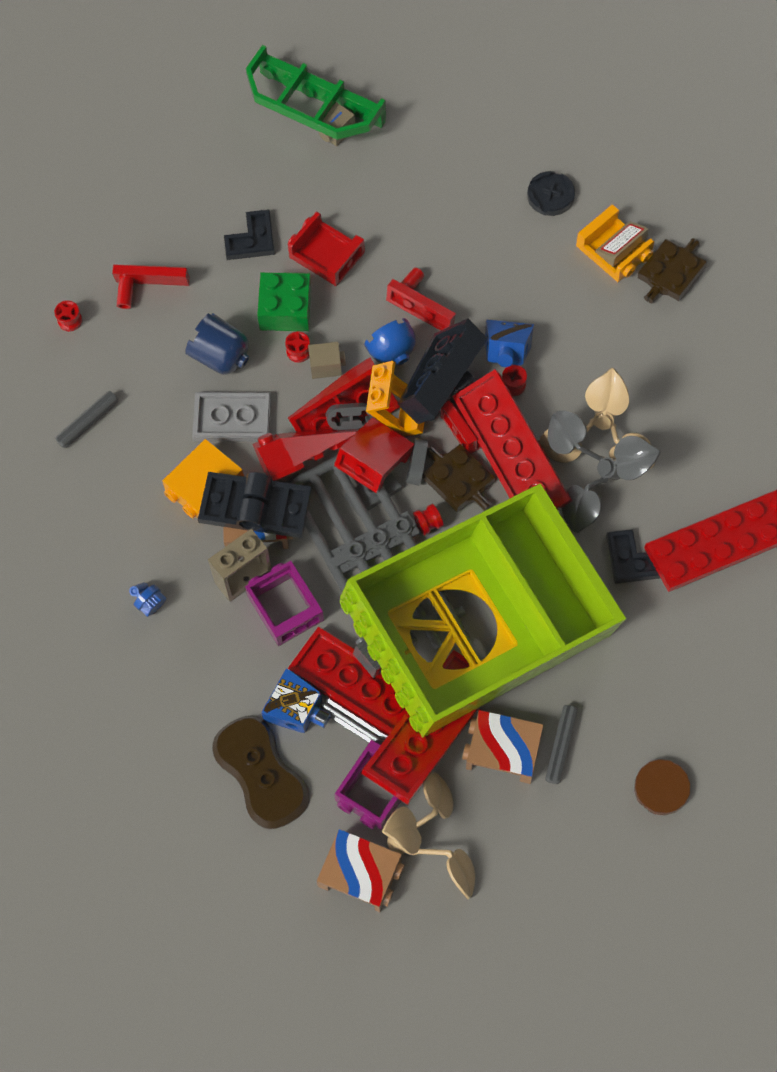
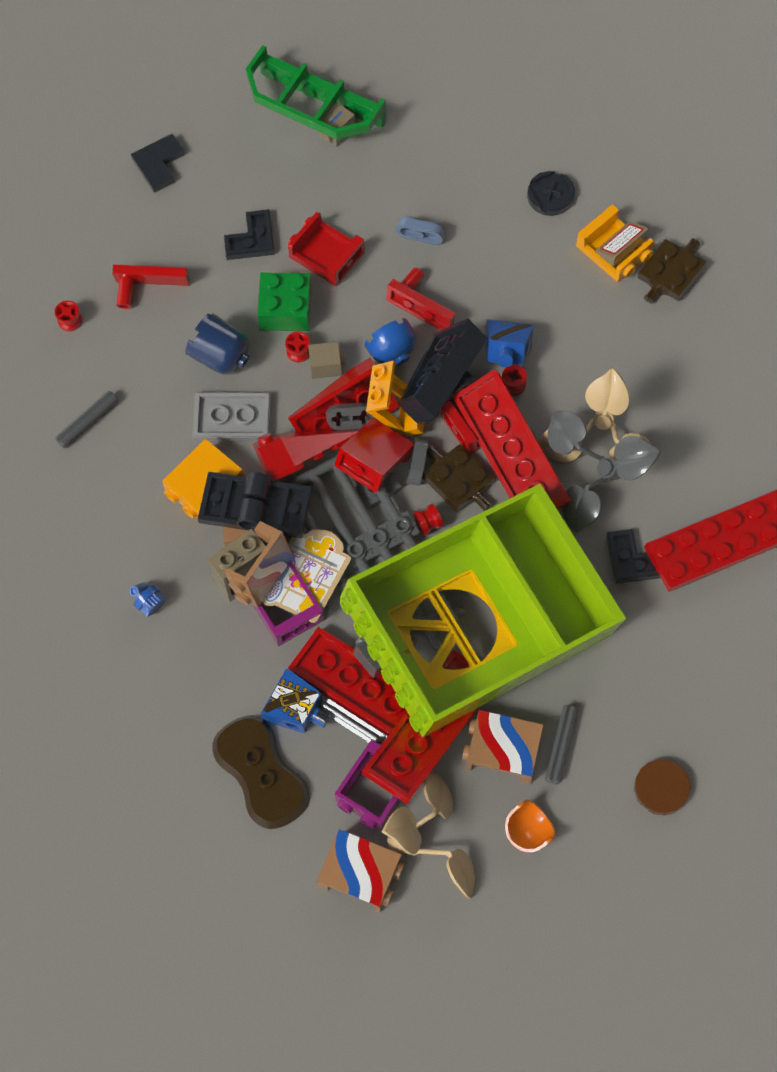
none -> black tile [131,133,184,193]
none -> medium nougat panel [224,521,293,608]
none -> sticker [263,529,351,623]
none -> sand blue plate [396,216,445,245]
none -> orange helmet [505,800,556,852]

